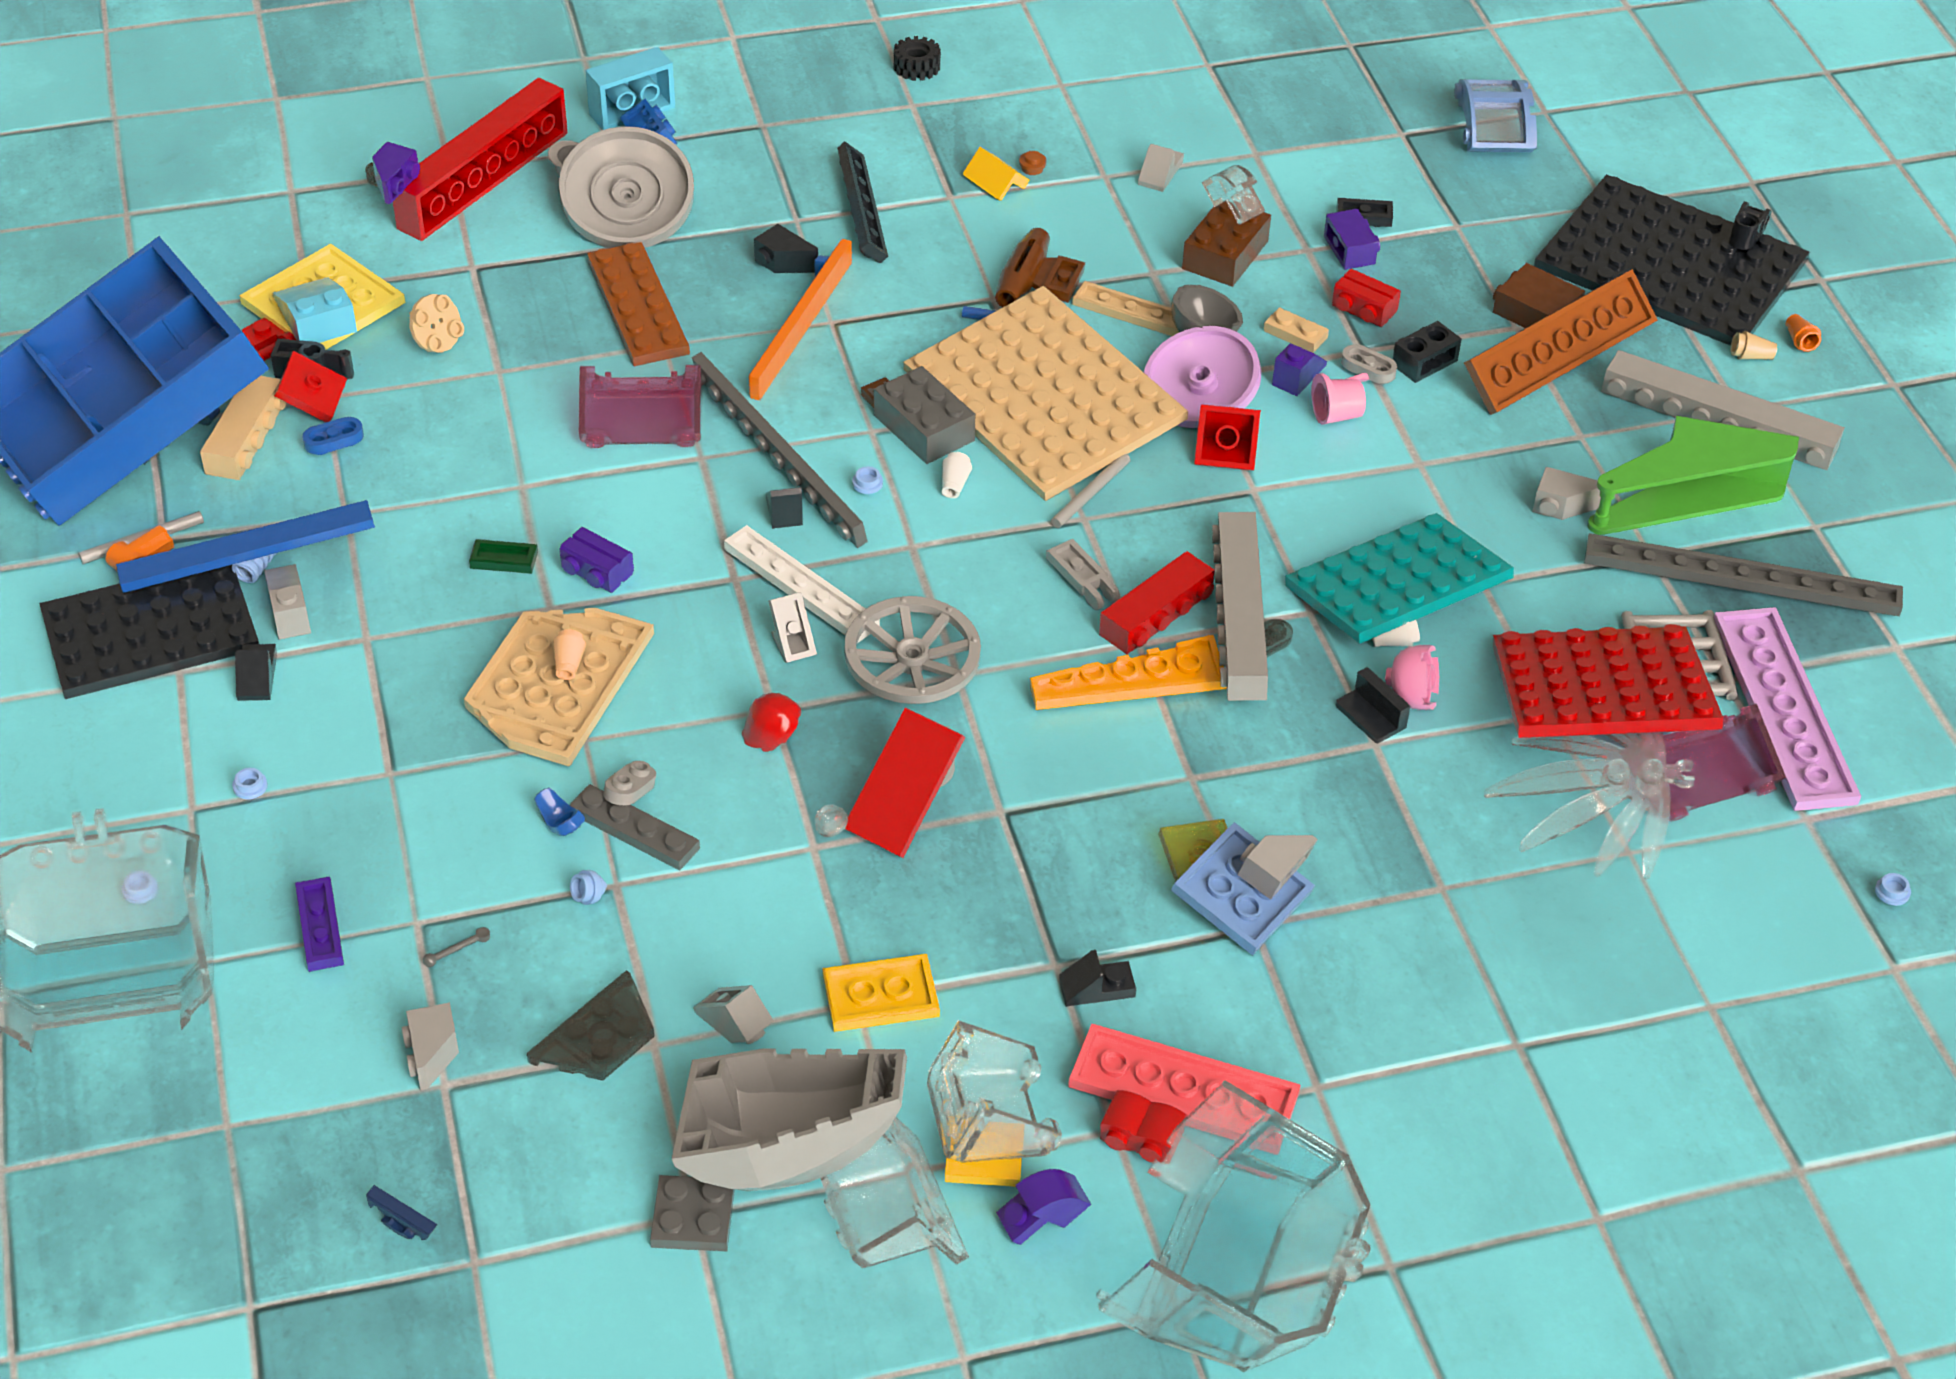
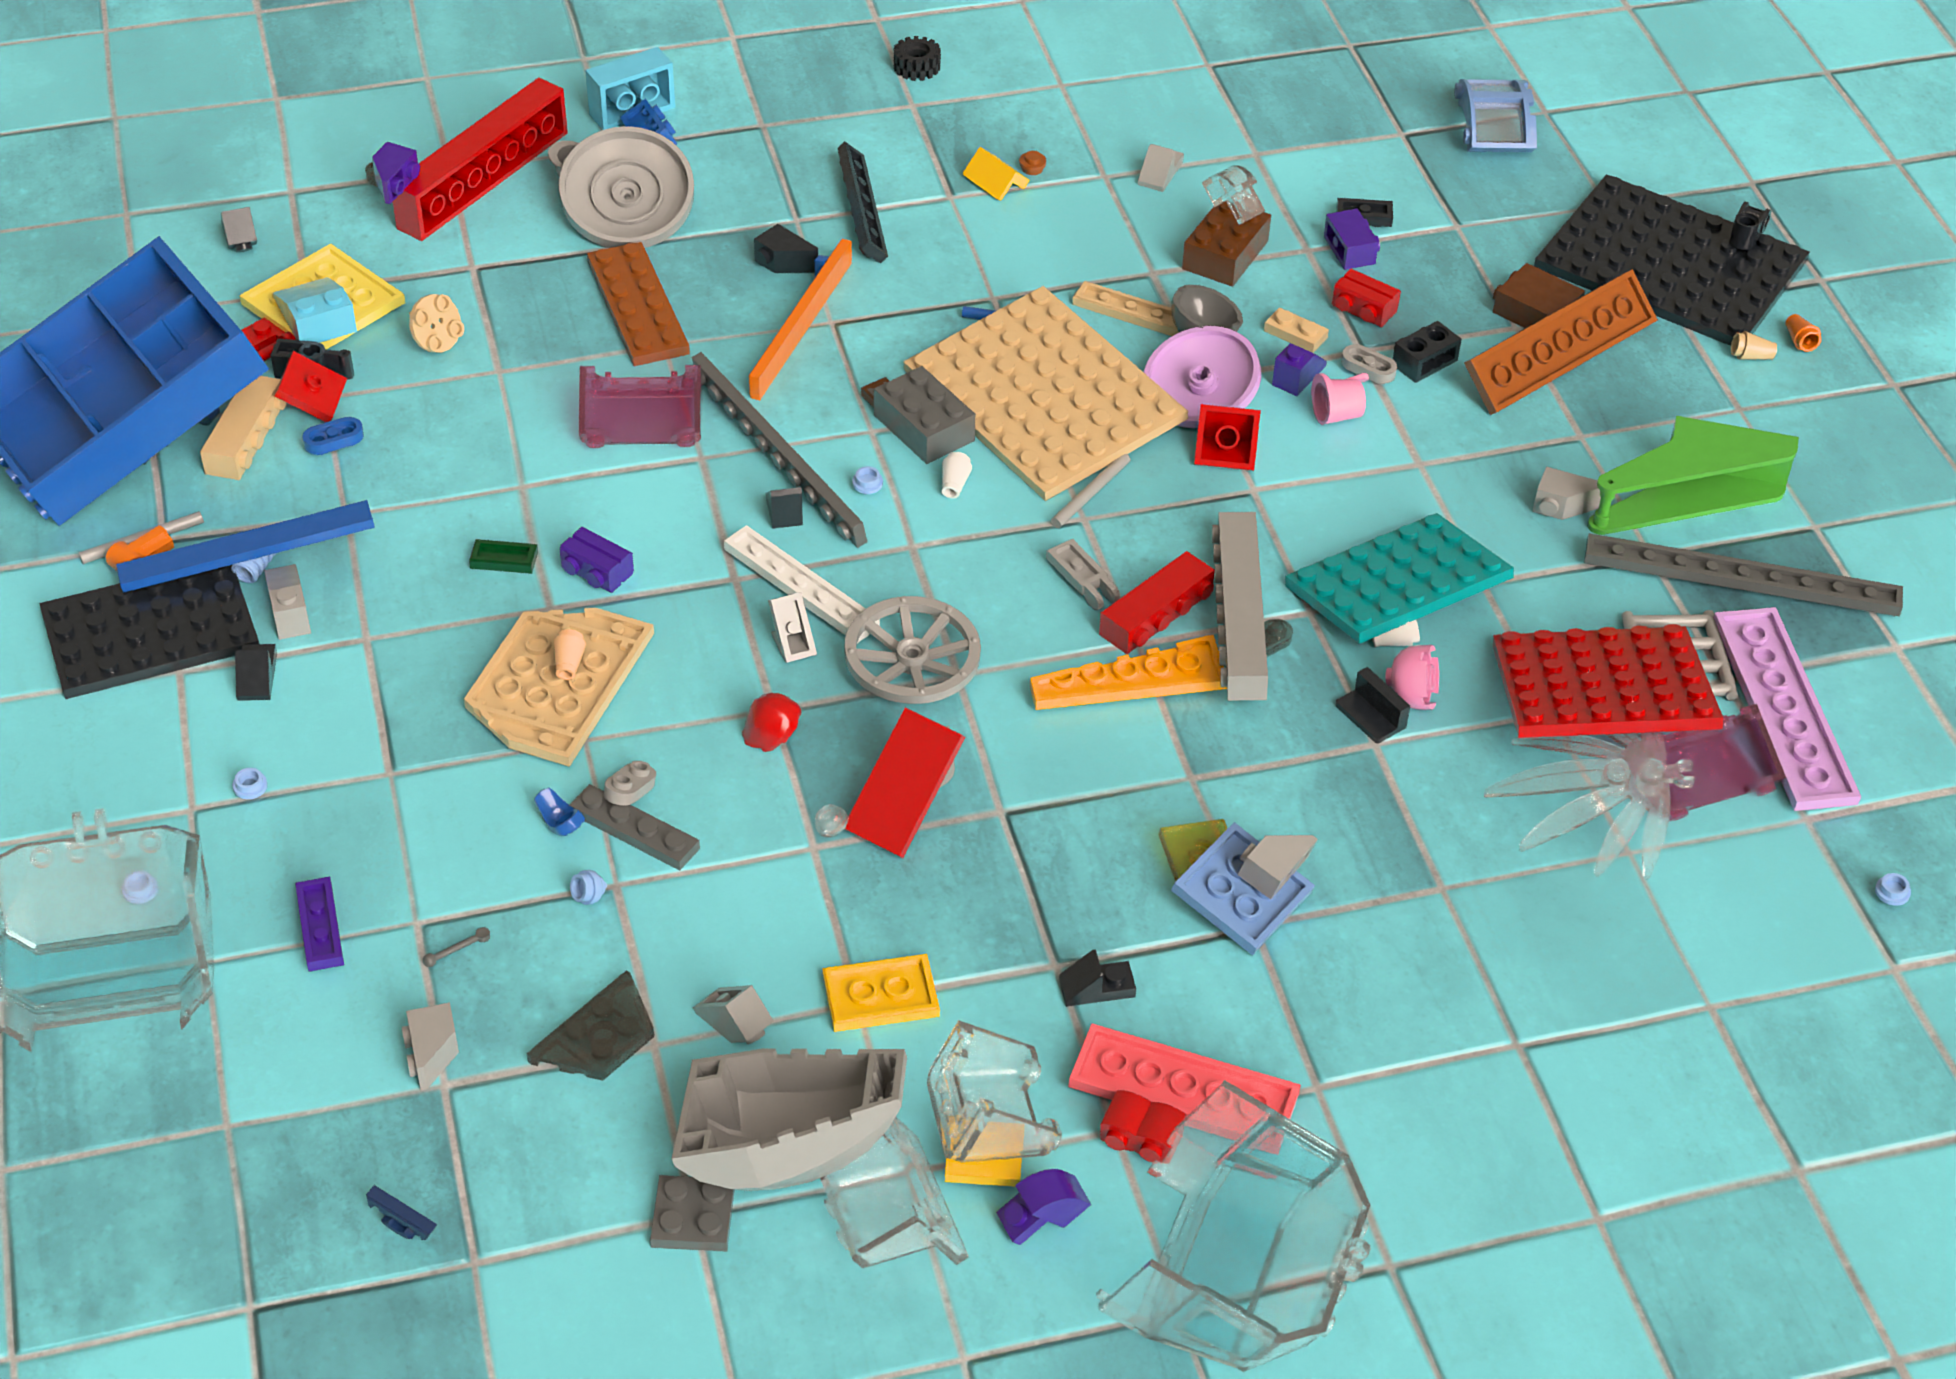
reddish brown plate [995,228,1086,308] -> none
light grey brick [1601,350,1845,470] -> none
none -> slope [221,207,257,252]

